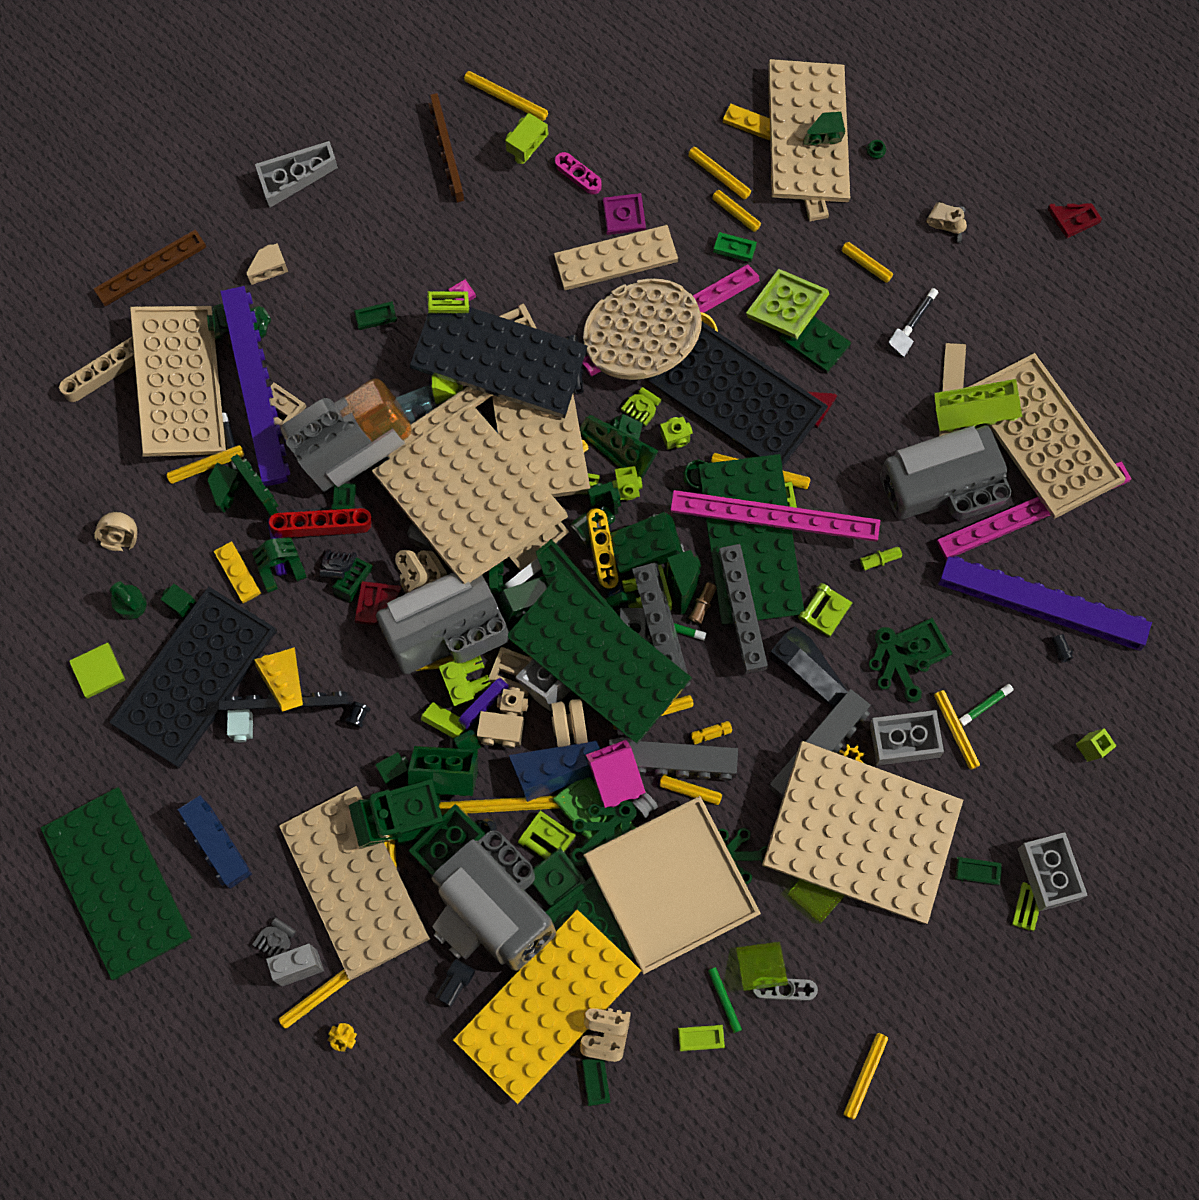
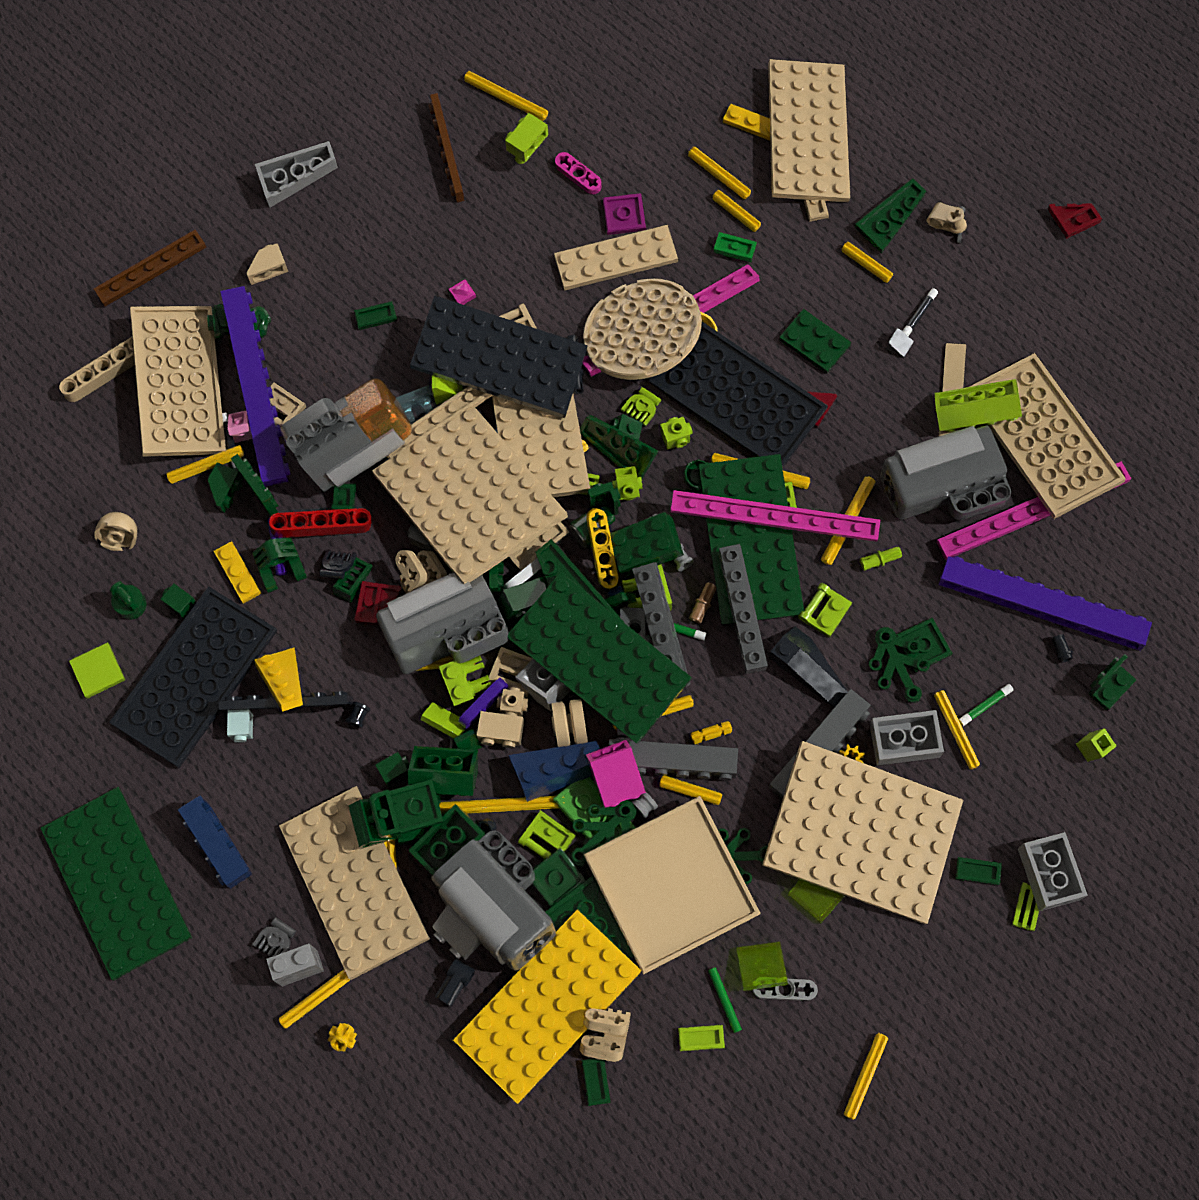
lime tile [427,292,469,313] -> none
dark green slope [666,550,701,615] -> none
lime plate [746,269,829,339] -> none
dark green slope [803,111,846,145] -> none
dark green plate [867,140,886,159] -> none
none -> bright pink slope [228,411,252,443]
none -> yellow axle [821,476,875,565]
none -> dark green wing [855,178,926,254]
none -> dark green bracket [1089,654,1137,711]

